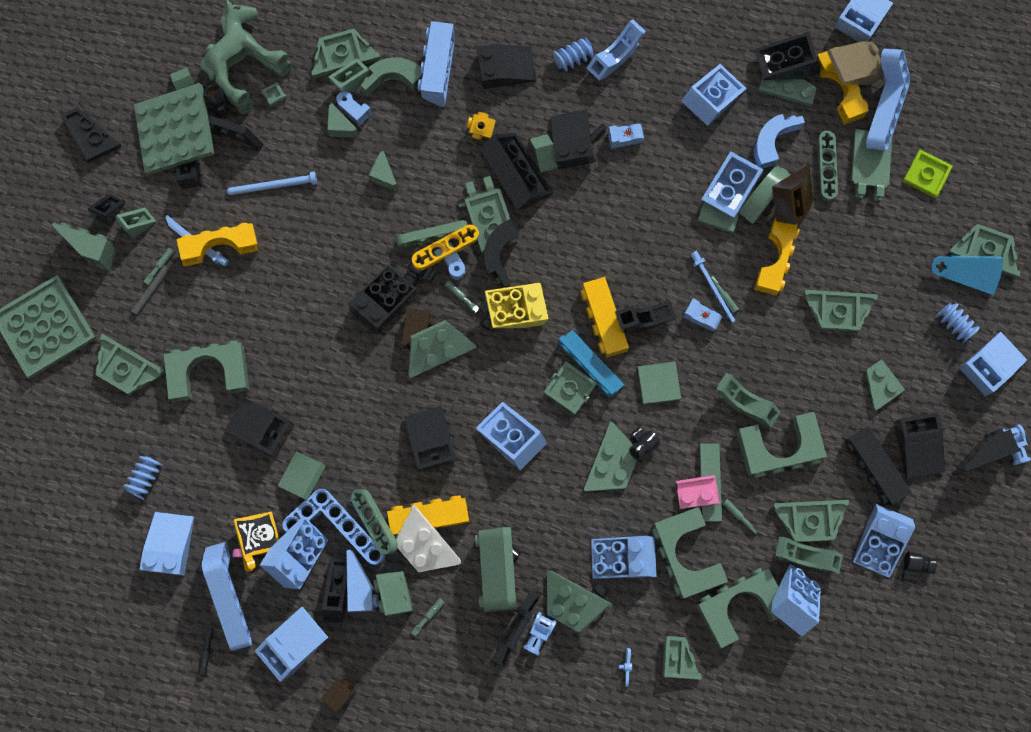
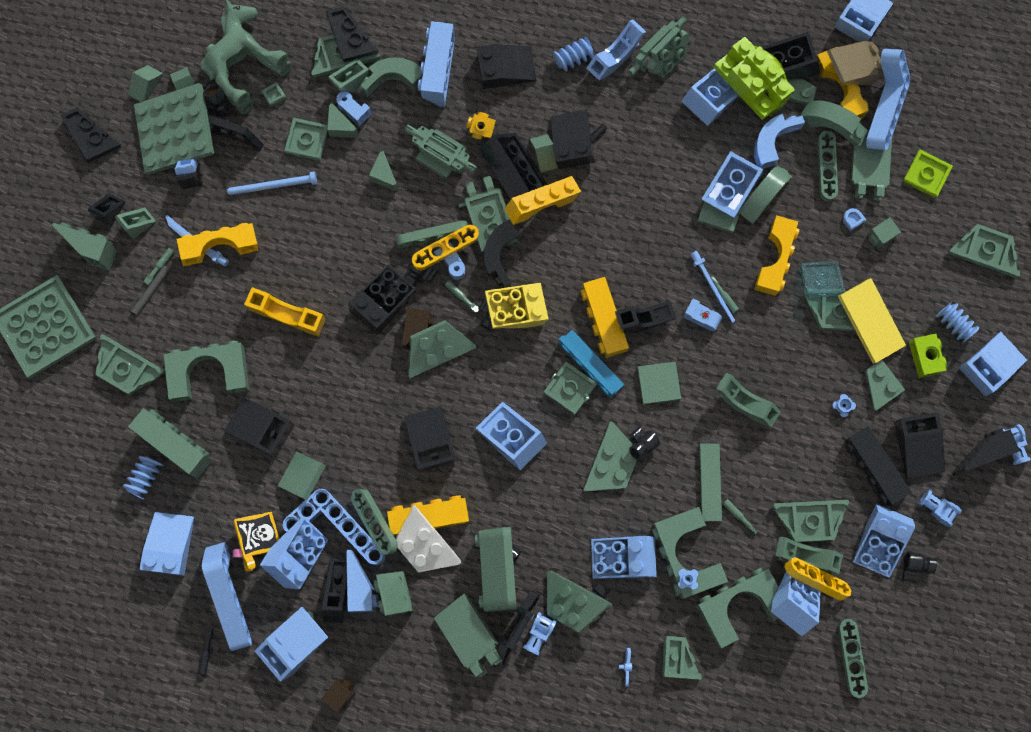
sand green piece [411,598,445,636] -> none
light blue leg [608,124,644,148] -> none
bright pink plate [676,475,720,510] -> none
sand green arch [737,412,827,478] -> none
dark brown slope [772,165,813,225] -> none
dark azure piece [931,255,1003,295] -> none
none -> sand green slope [128,65,164,102]
none -> sand green brick [128,408,212,479]
none -> light blue tile [175,158,198,175]
none -> yellow arch [244,287,326,337]
none -> sand green tile [284,118,328,161]
none -> black wing [326,6,379,62]
none -> sand green piece [404,124,477,180]
none -> sand green tile [434,594,503,678]
none -> yellow arch [504,176,581,225]
none -> sand green piece [628,16,690,78]
none -> light blue plate [678,569,698,590]
none -> lime piece [713,37,795,120]
none -> yellow beam [785,557,851,601]
none -> sand green arch [800,101,868,147]
none -> clear light blue tile [800,261,846,297]
none -> light blue plate [832,394,856,417]
none -> light yellow tile [838,278,906,363]
none -> sand green beam [838,619,868,698]
none -> light blue tile [843,209,866,231]
none -> sand green brick [867,217,901,249]
none -> lime brick [909,334,947,378]
none -> light blue connector [919,490,962,527]

